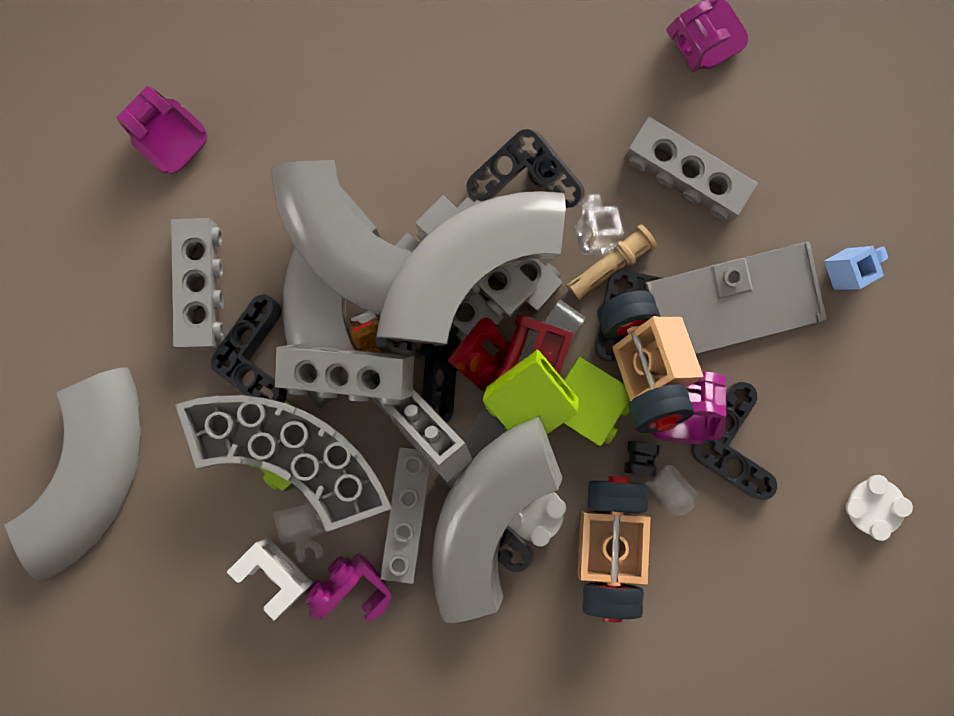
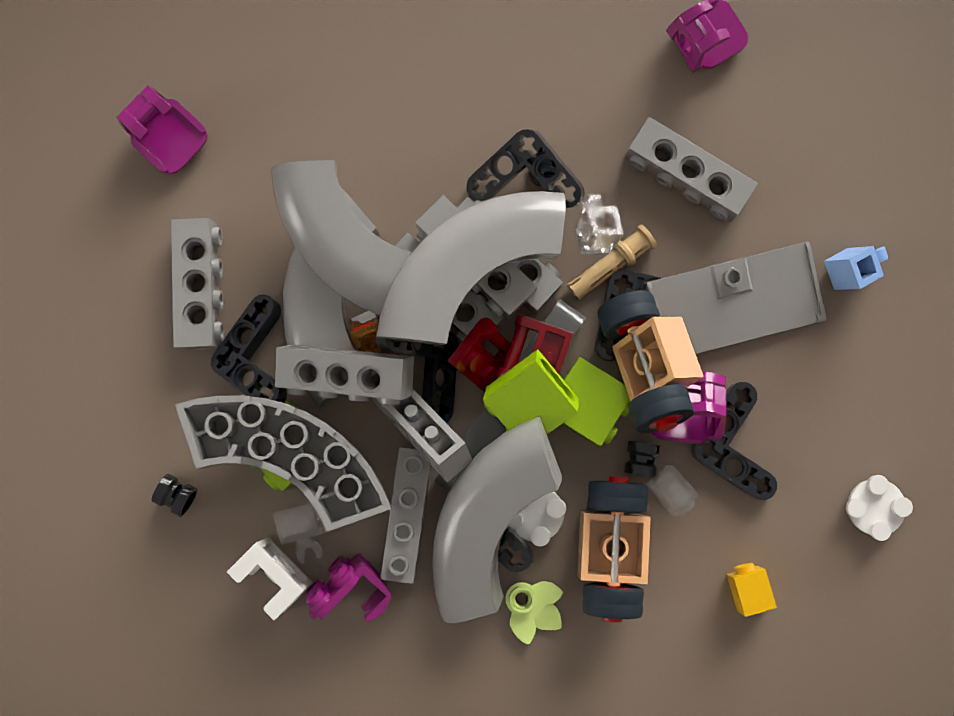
light grey brick [4,367,142,582] -> none
none -> black wheel [151,473,198,517]
none -> yellowish green plate [505,581,563,644]
none -> yellow brick [726,563,777,617]

